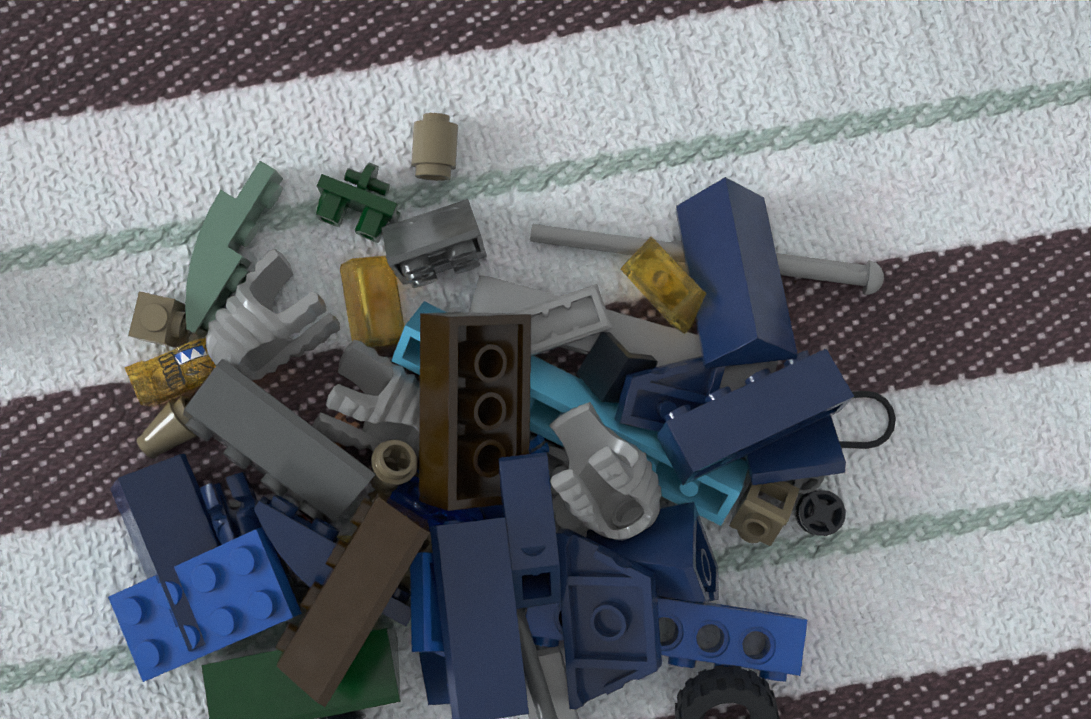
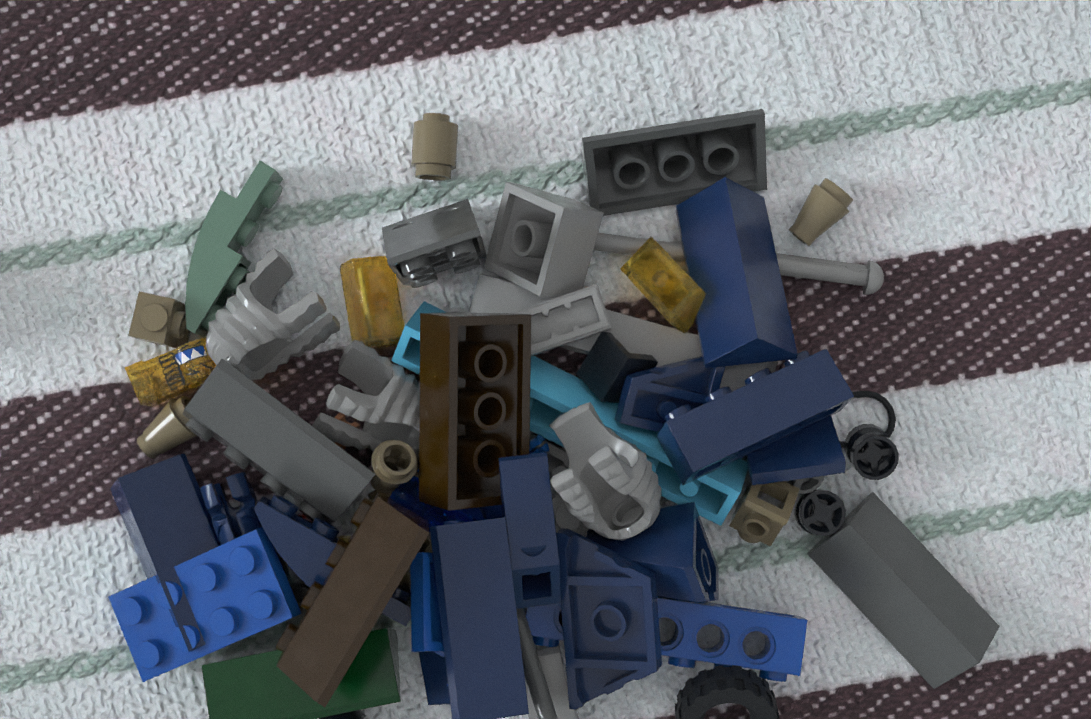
dark green hips [316,162,401,243] -> none
none -> light grey slope [484,182,604,298]
none -> dark grey slope [581,109,767,216]
none -> dark tan cone [789,178,853,247]
none -> dark grey slope [807,492,1000,689]
none -> black wheel [844,424,899,480]

